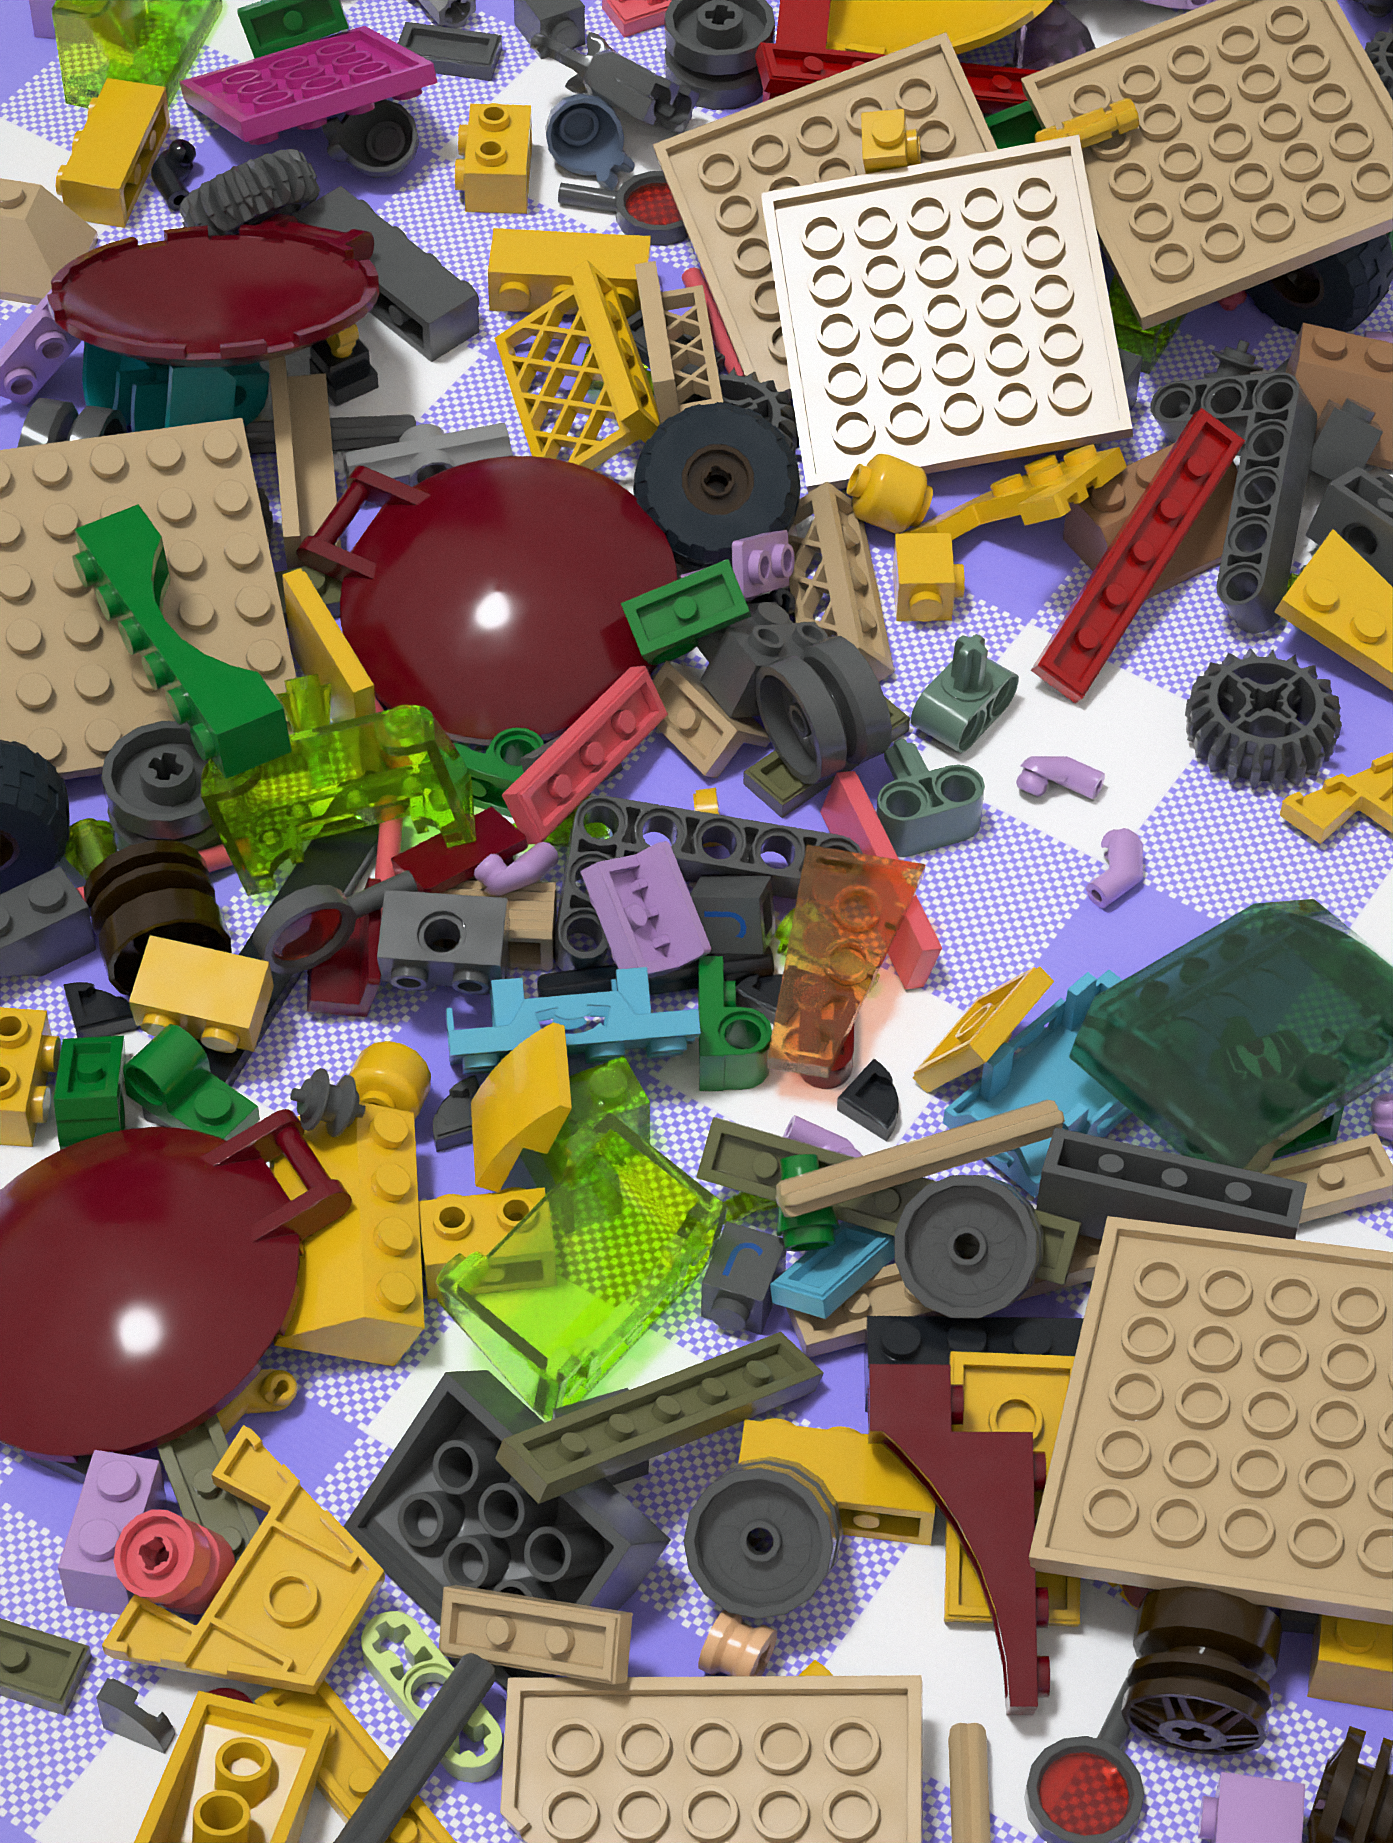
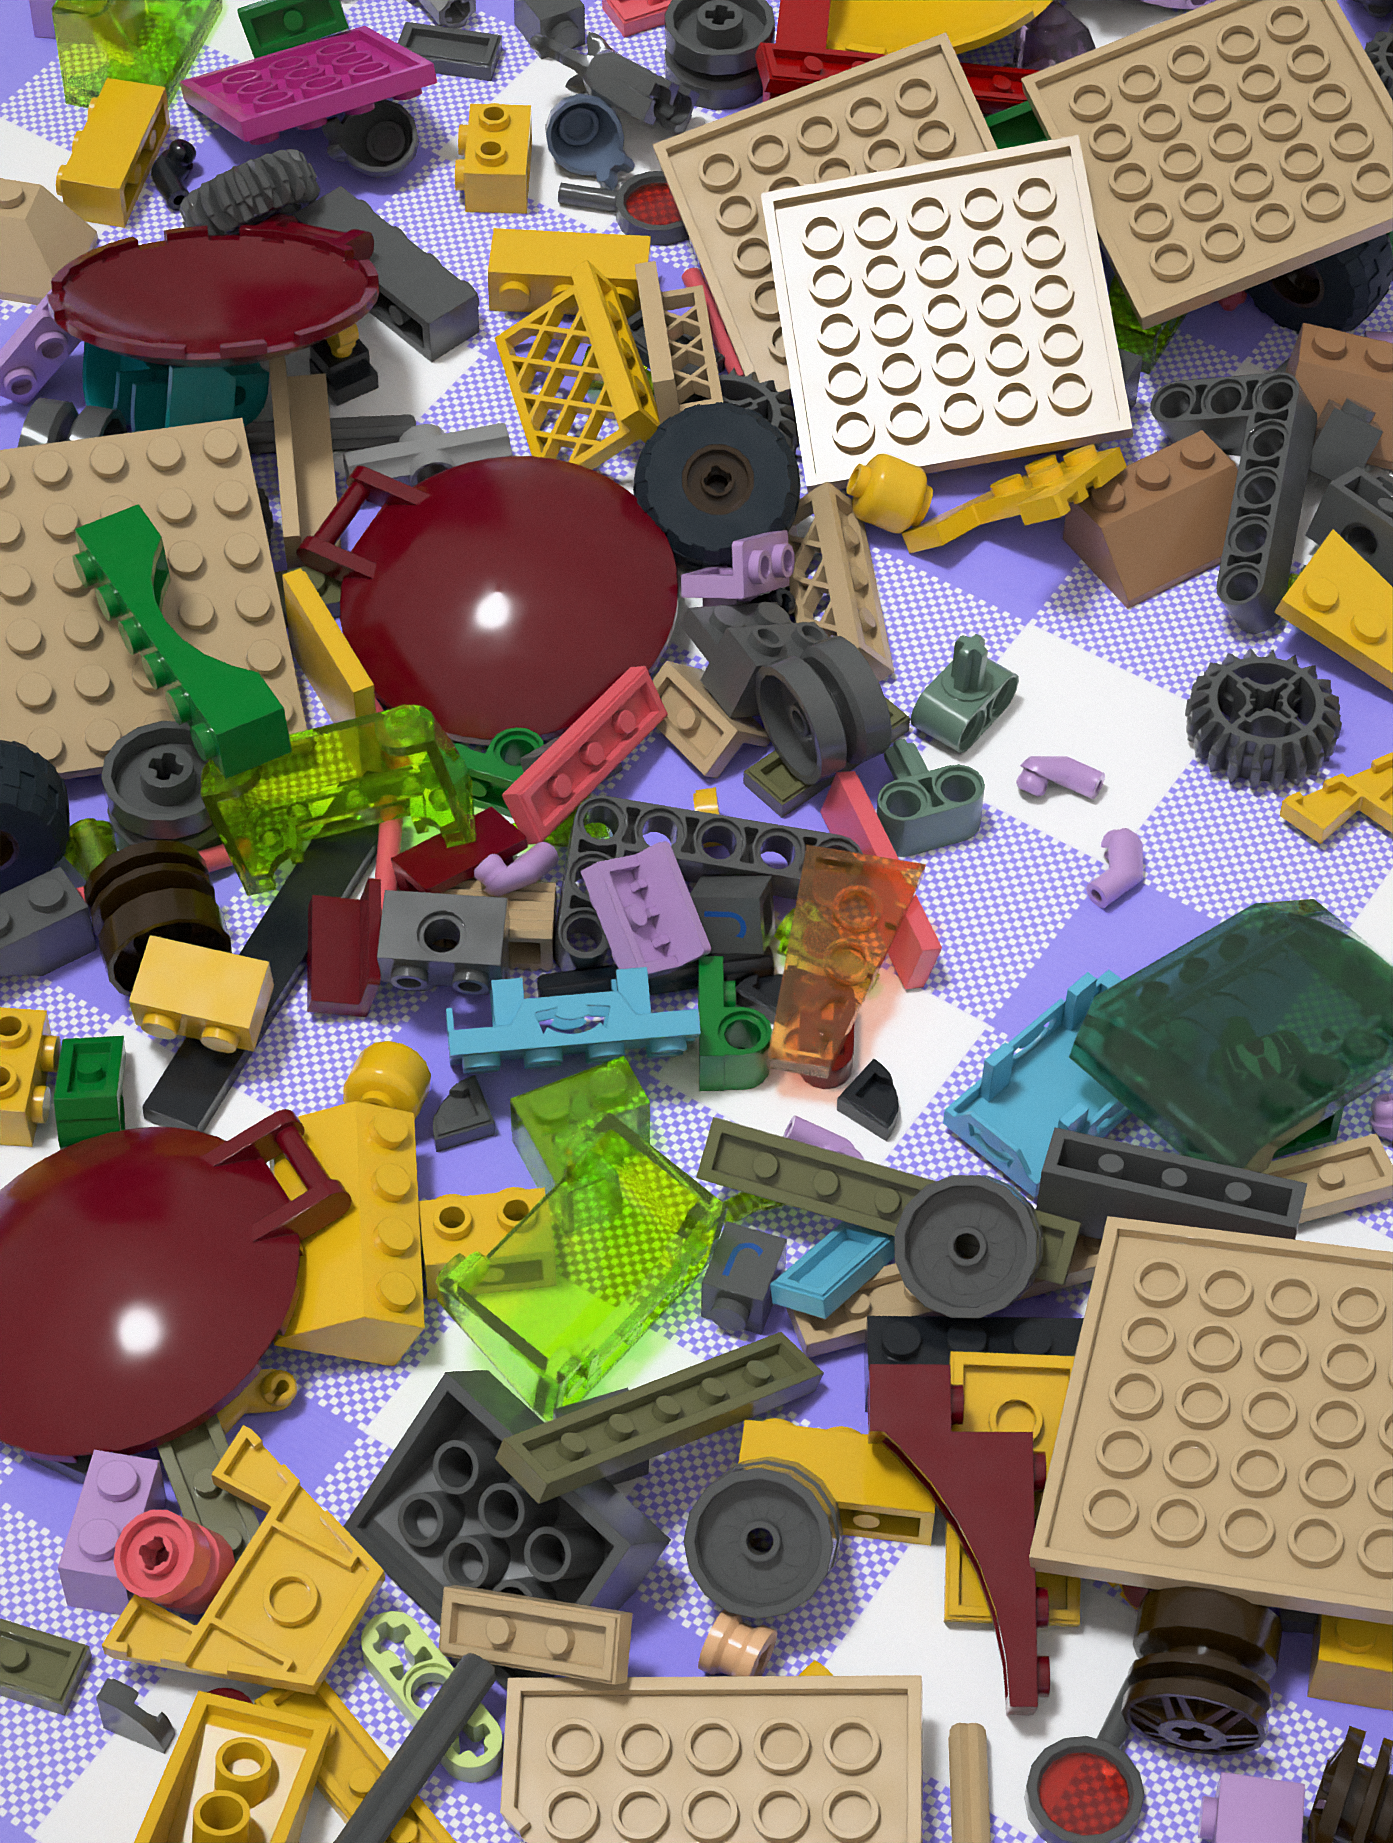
black tile [63,982,138,1038] -> none
green plate [123,1024,260,1141] -> none
dark grey piece [252,870,418,974] -> none
clear neon green cone [275,674,334,783] -> none
dark grey wheel [290,1068,365,1138] -> none
yellow slope [471,1022,572,1192] -> none
green plate [621,559,752,665] -> none
tan axle [775,1099,1065,1218] -> none
green cone [776,1154,840,1252] -> none
yellow brick [861,109,921,174] -> none
yellow brick [892,533,965,622] -> none
yellow plate [912,966,1055,1093] -> none
red tile [1030,408,1245,704] -> none
yellow axle [1035,98,1139,149] -> none
dark grey wheel [1204,339,1264,378] -> none

